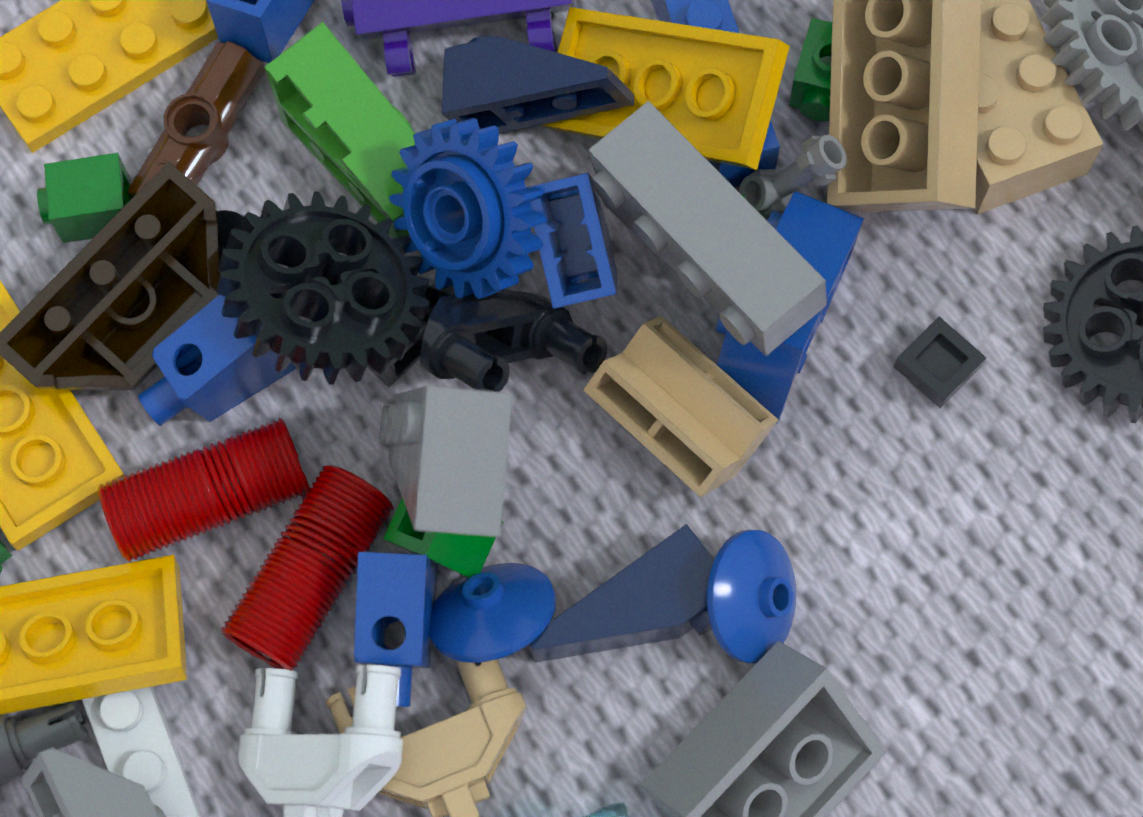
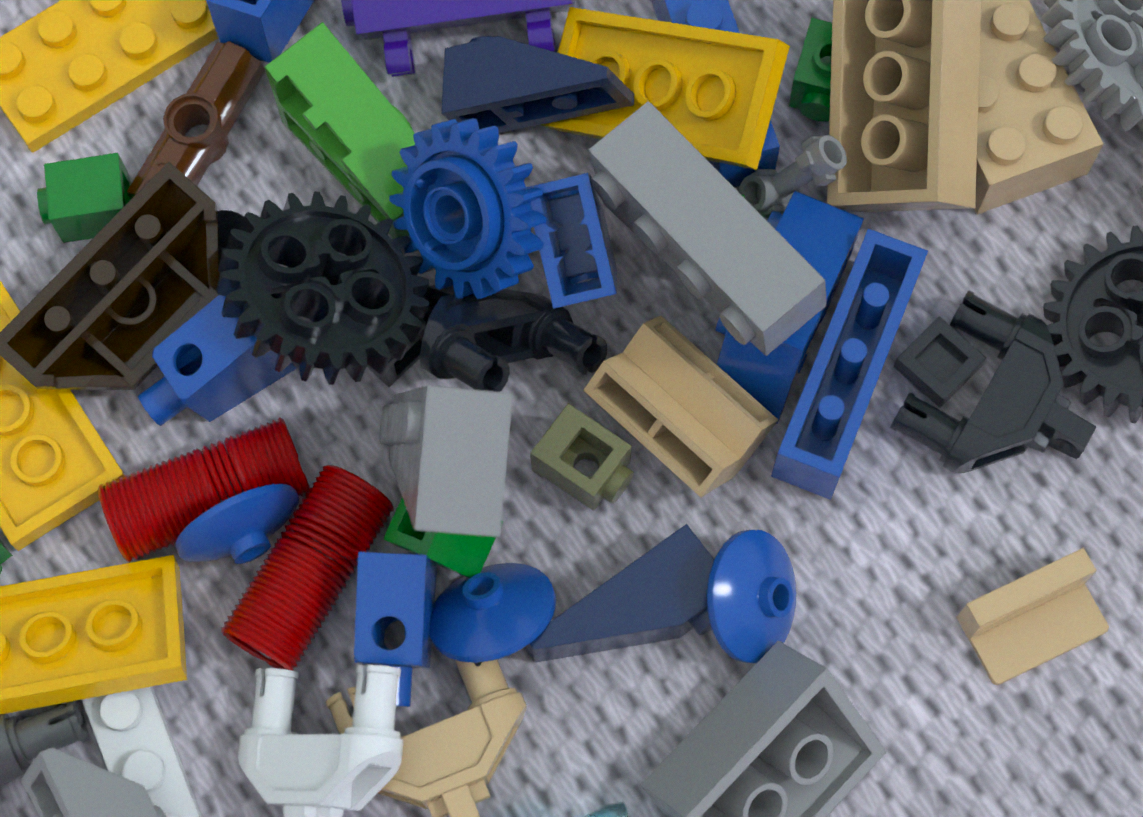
none -> blue dish [175,484,299,564]
none -> olive brick [530,403,634,511]
none -> blue brick [771,229,928,500]
none -> black connector [890,290,1096,474]
none -> tan panel [956,548,1109,685]

